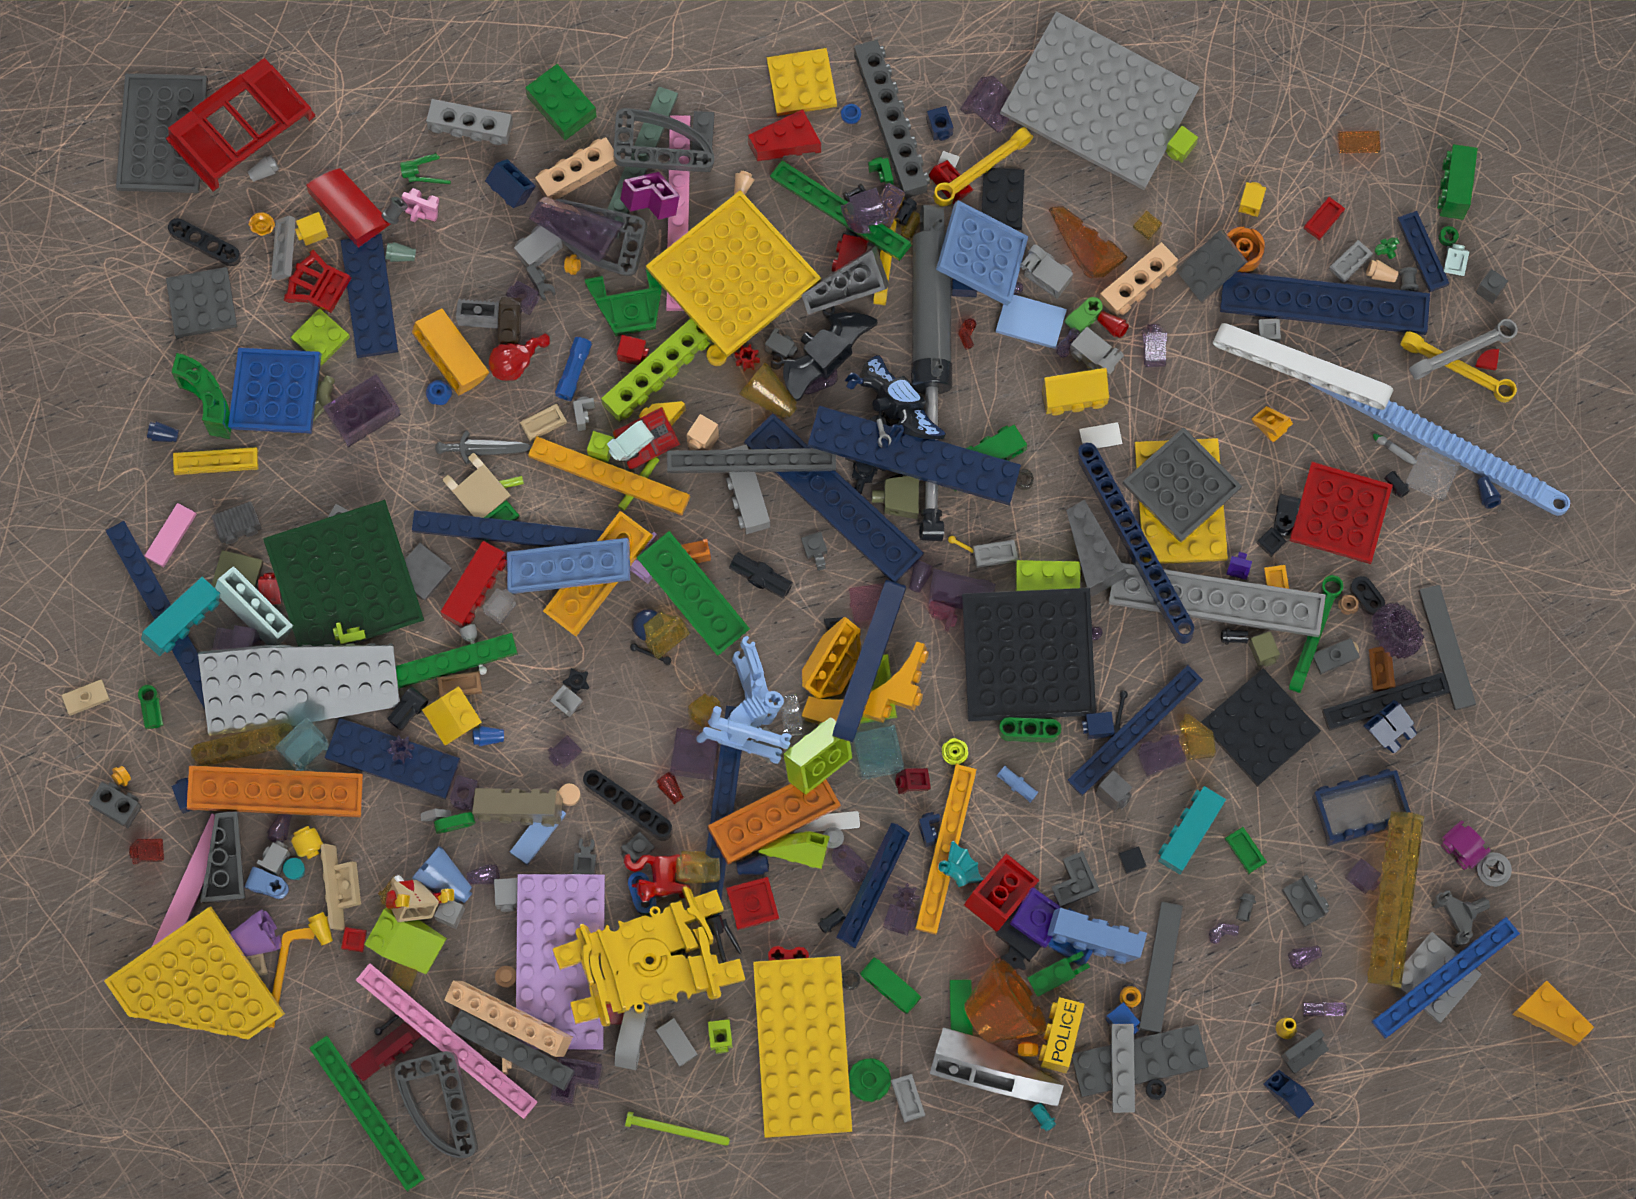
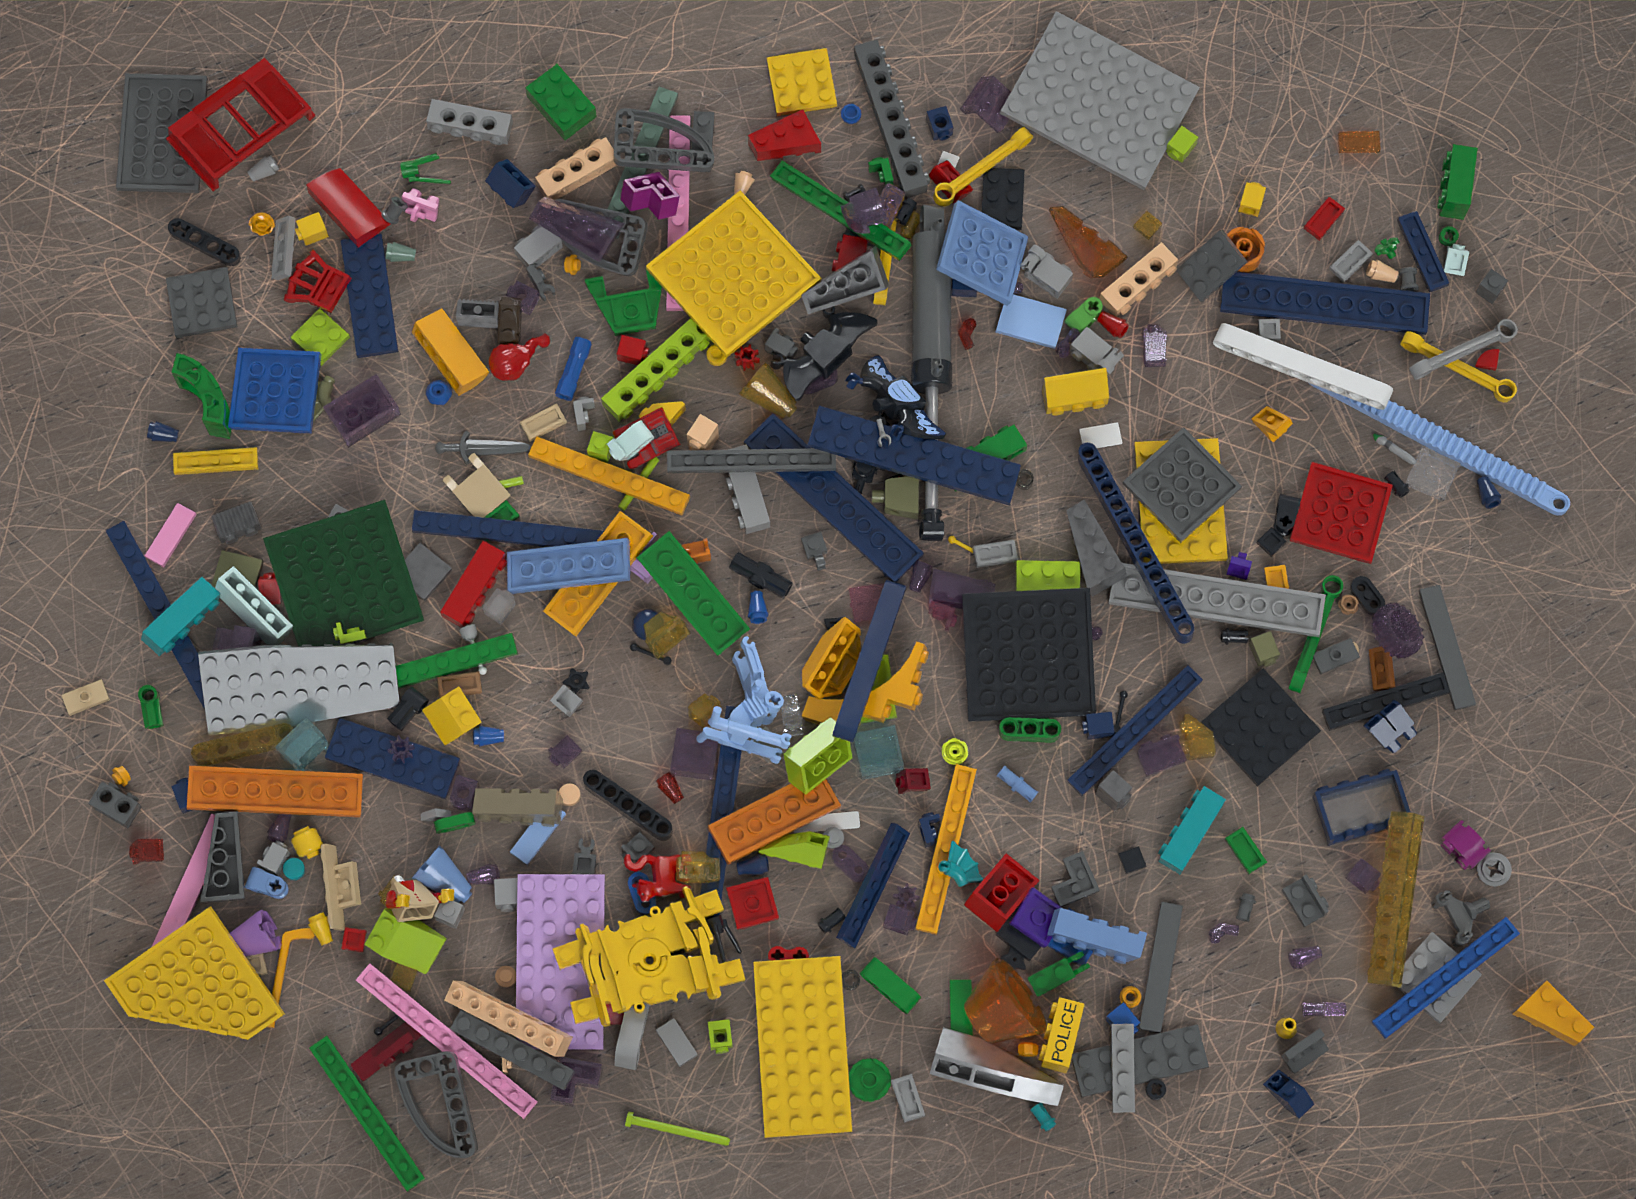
none -> blue cone [748,591,769,624]

